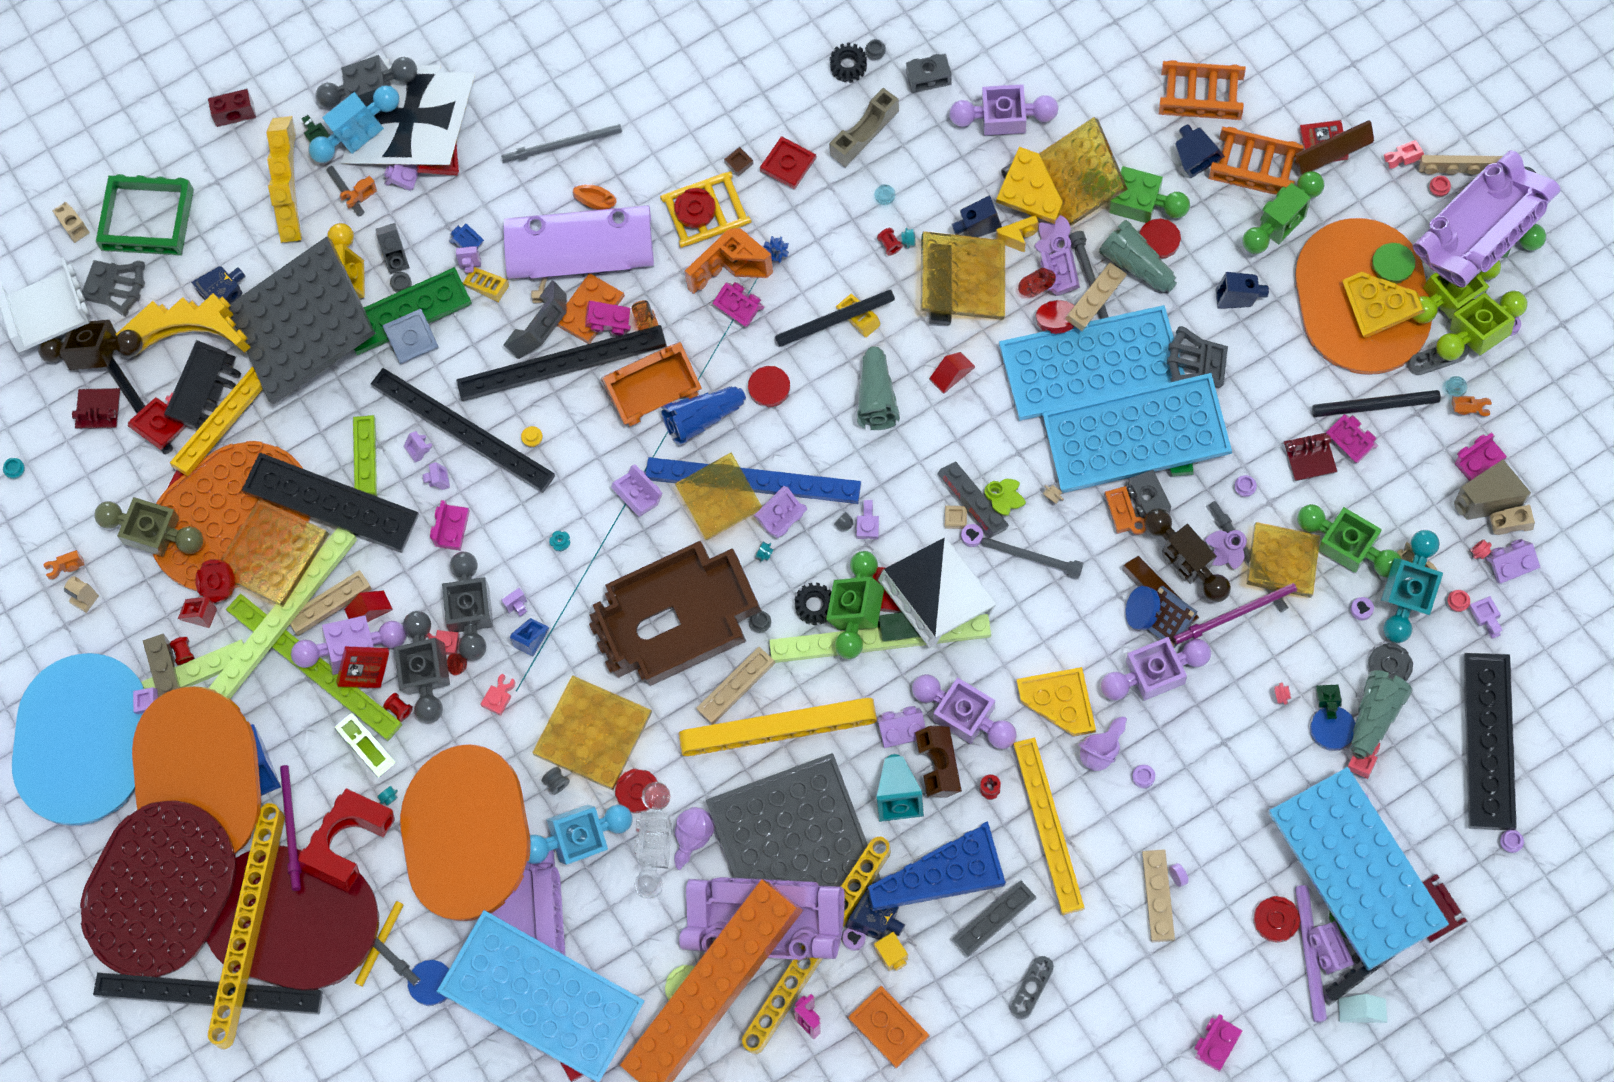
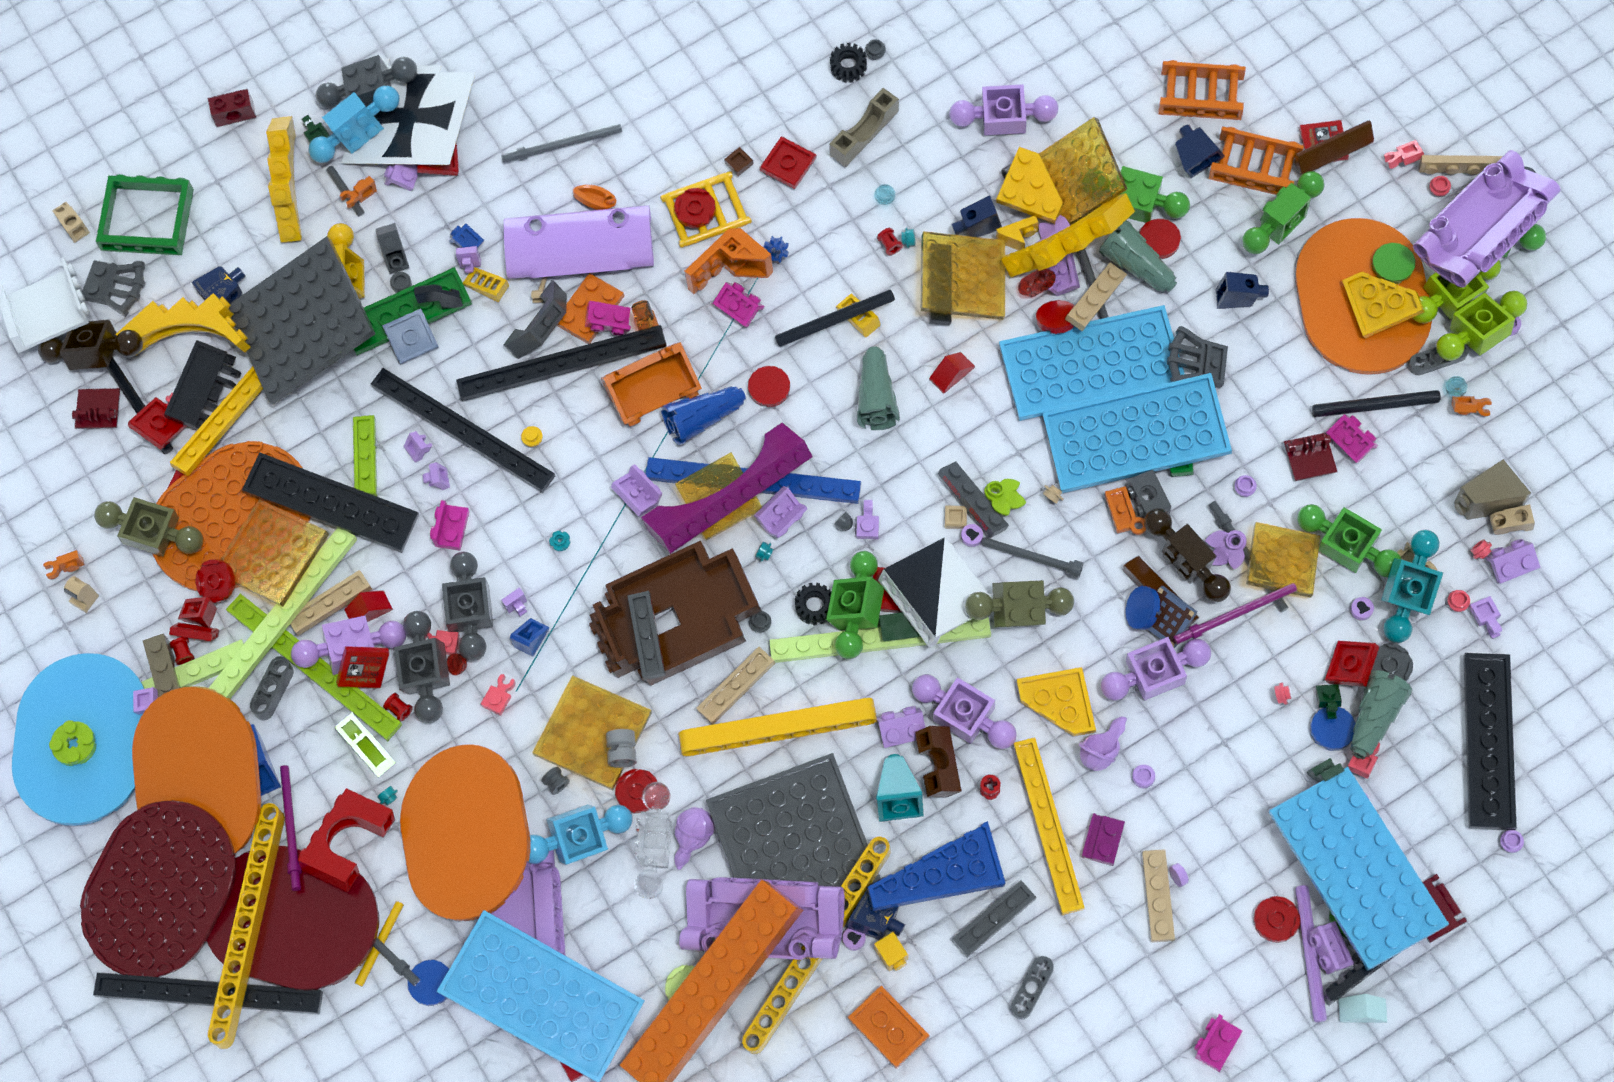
teal plate [3,458,25,479] -> none
dark pink bracket [794,994,821,1040] -> none
dark grey brick [906,54,952,93] -> none
dark pink bracket [1455,432,1507,481] -> none
none -> lime plate [49,720,96,766]
none -> red tile [169,622,219,641]
none -> dark grey beam [250,656,294,721]
none -> black tile [414,284,463,310]
none -> light grey wheel [606,729,637,768]
none -> dark grey plate [628,591,666,680]
none -> magenta arch [641,423,813,554]
none -> olive brick [965,580,1074,627]
none -> yellow arch [1001,193,1135,277]
none -> magenta plate [1081,813,1125,866]
none -> dark green slope [1307,758,1345,782]
none -> red plate [1325,641,1379,687]

